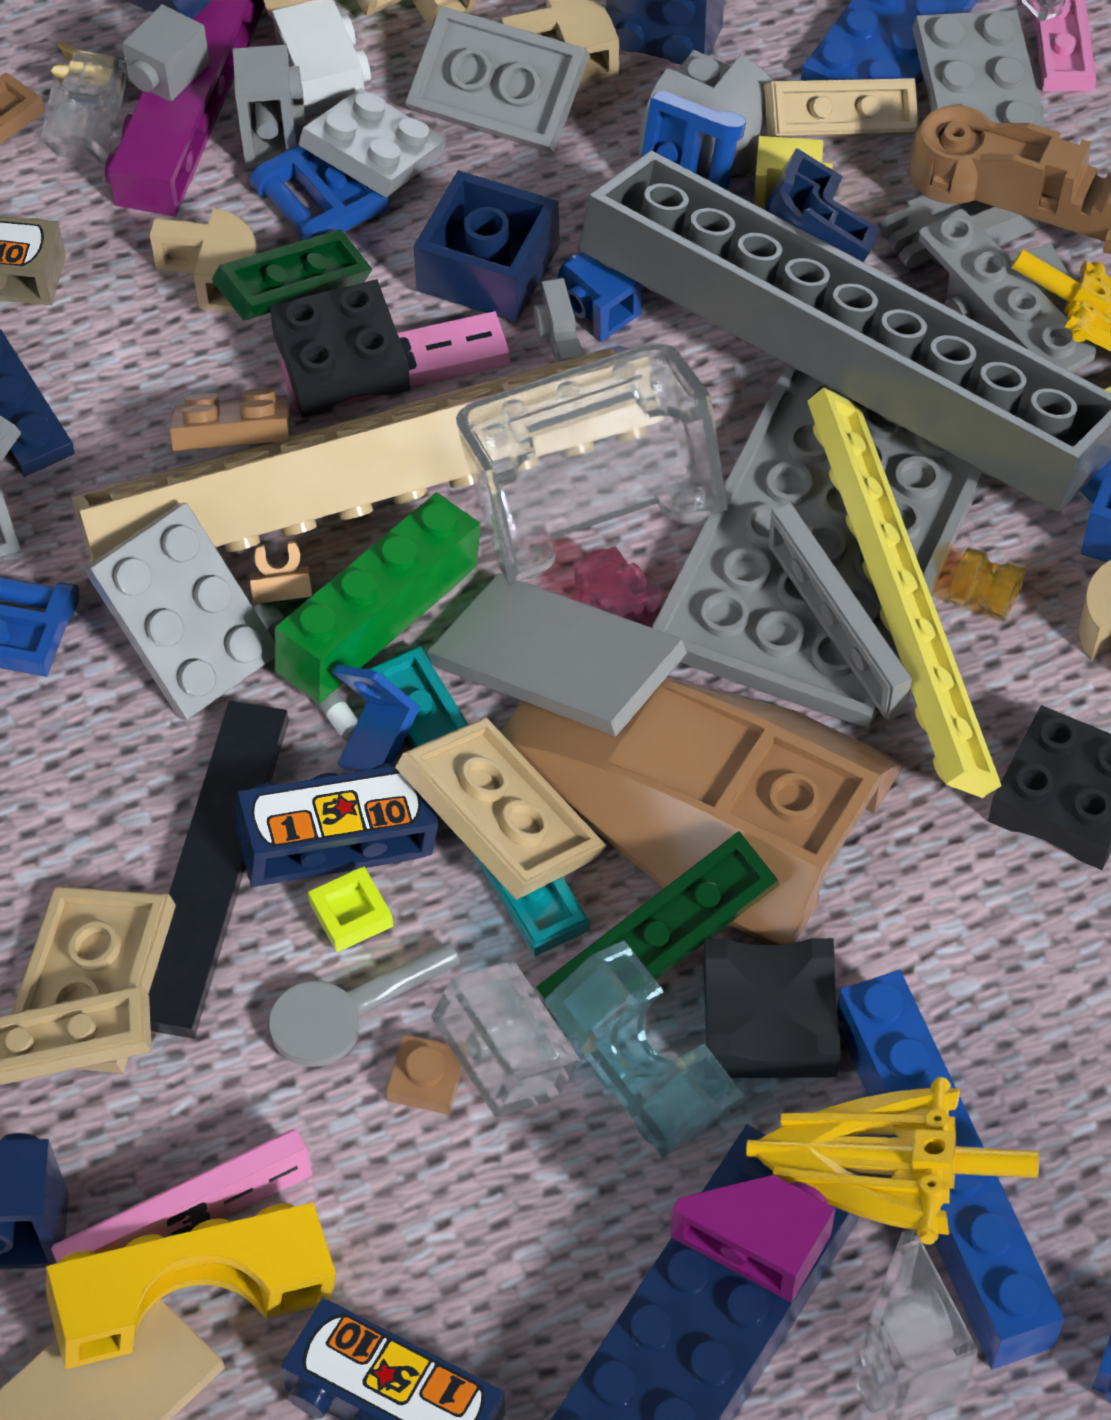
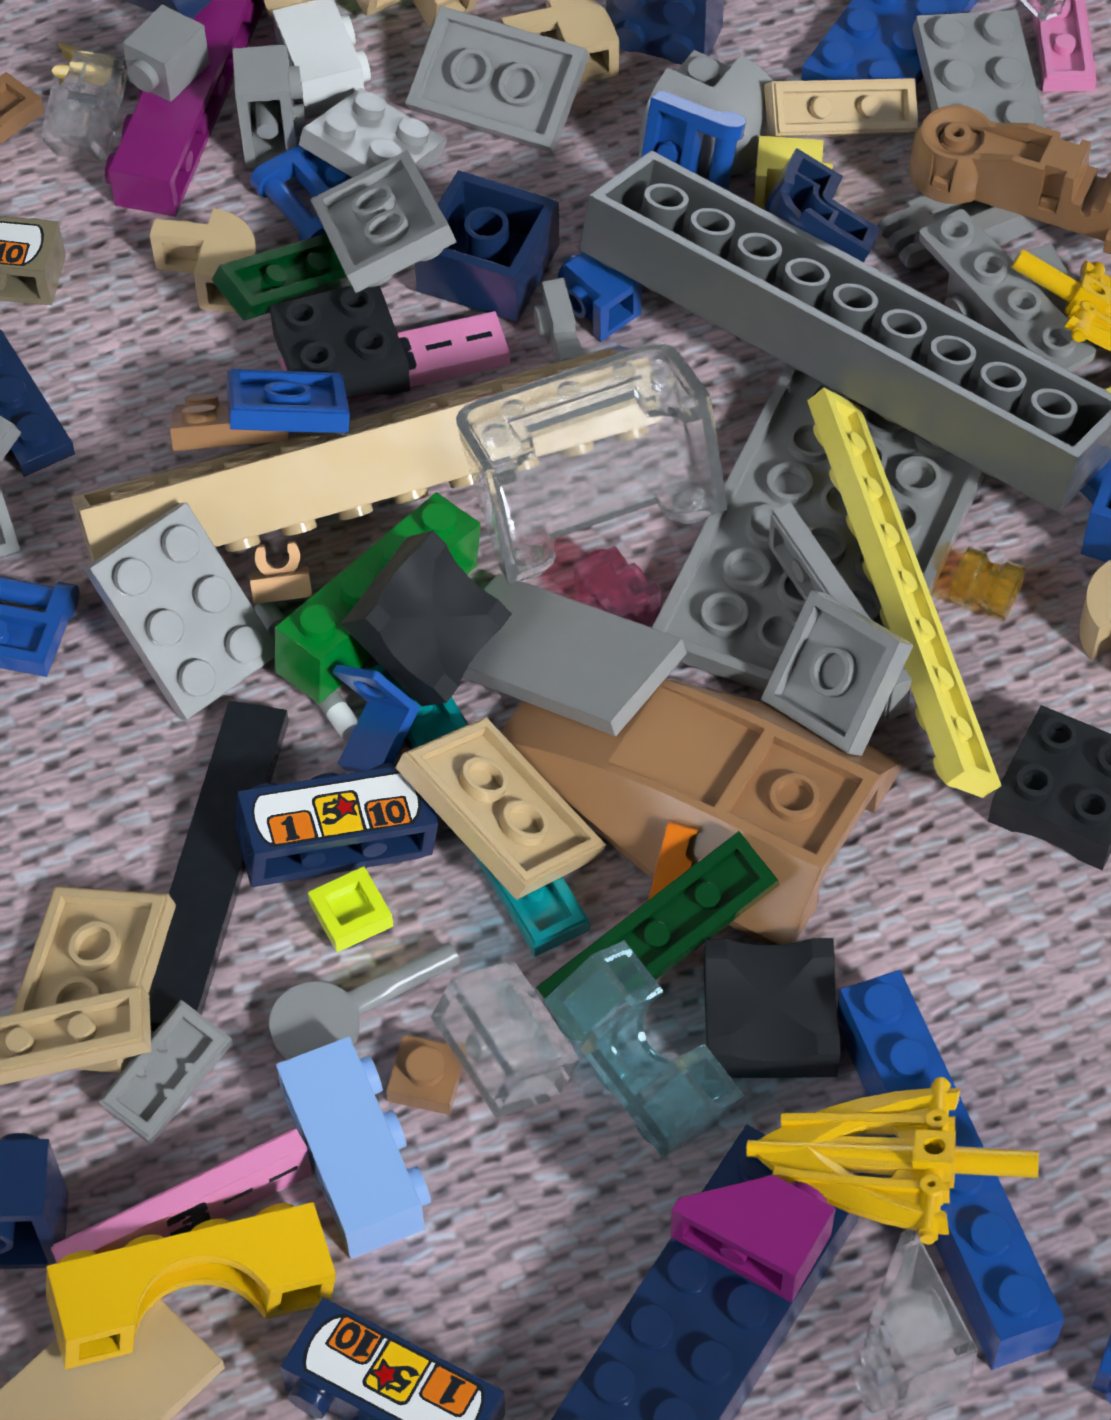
none -> light grey plate [98,1000,233,1144]
none -> blue tile [227,369,350,433]
none -> light blue brick [276,1036,431,1259]
none -> light grey plate [310,150,457,293]
none -> black brick [341,530,512,707]
none -> orange piece [648,820,699,900]
none -> light grey plate [761,590,914,756]

